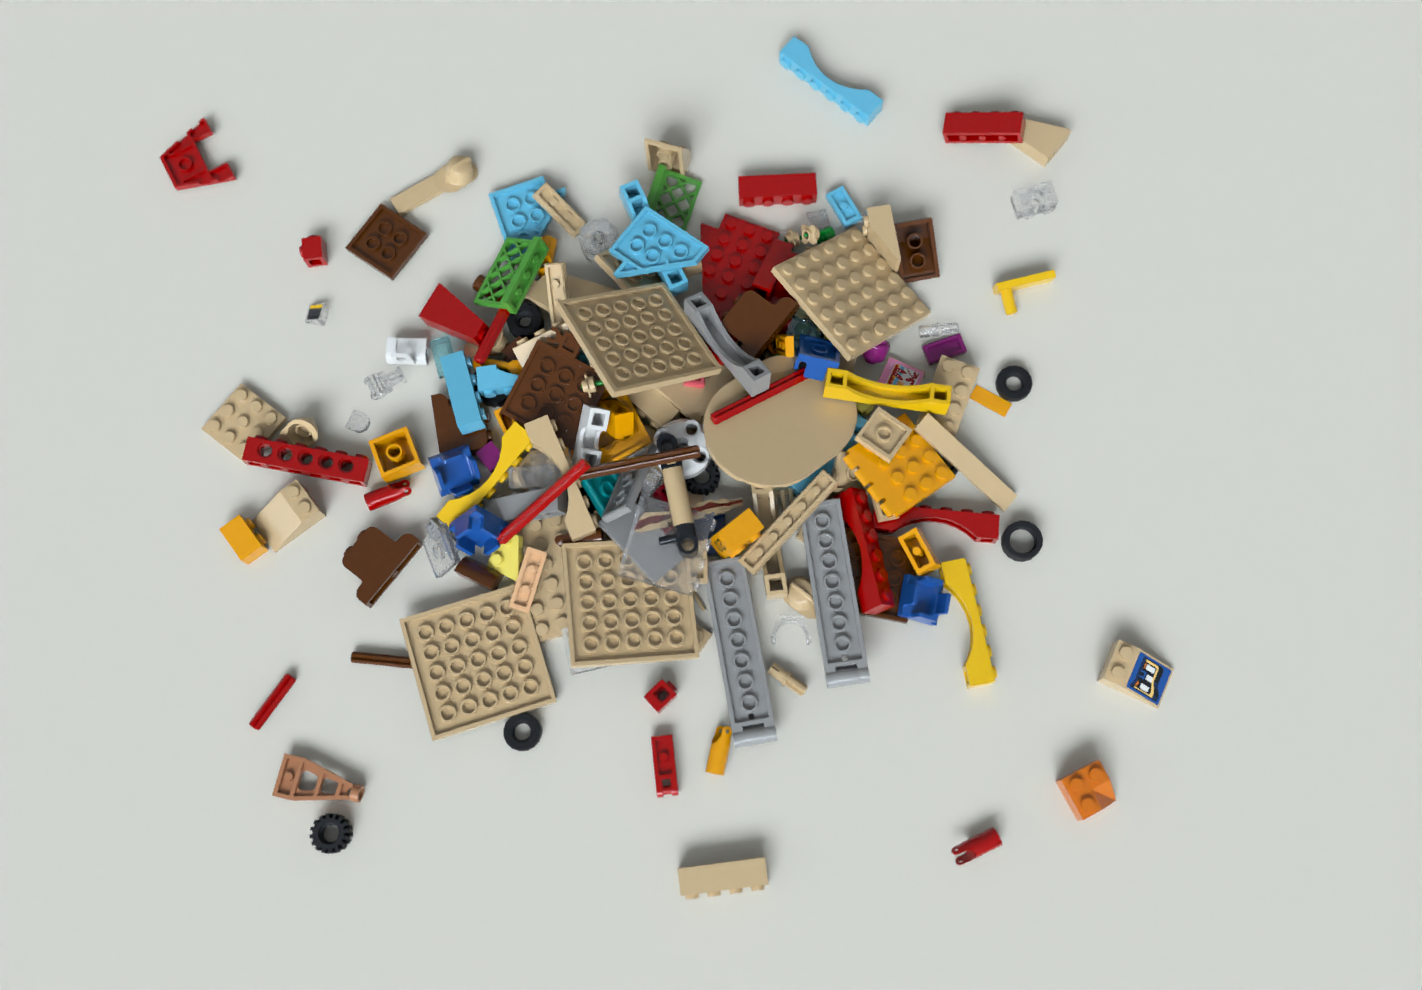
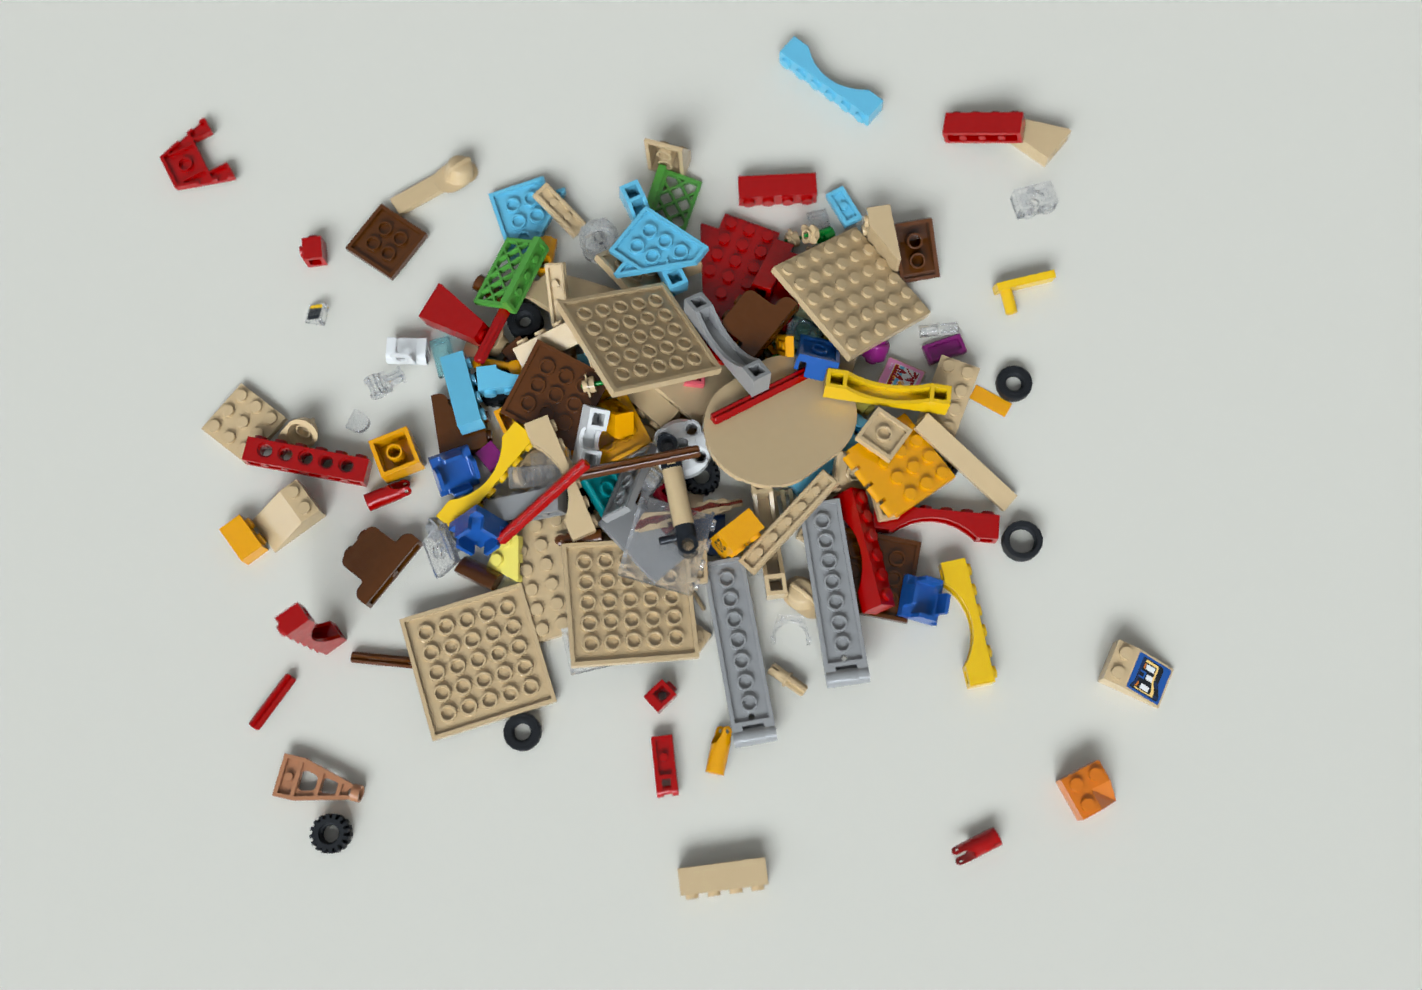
light nougat plate [508,546,547,613] -> none
reddish brown plate [546,327,582,359] -> none
light orange brick [898,527,941,576] -> none
none -> red arch [275,602,347,655]

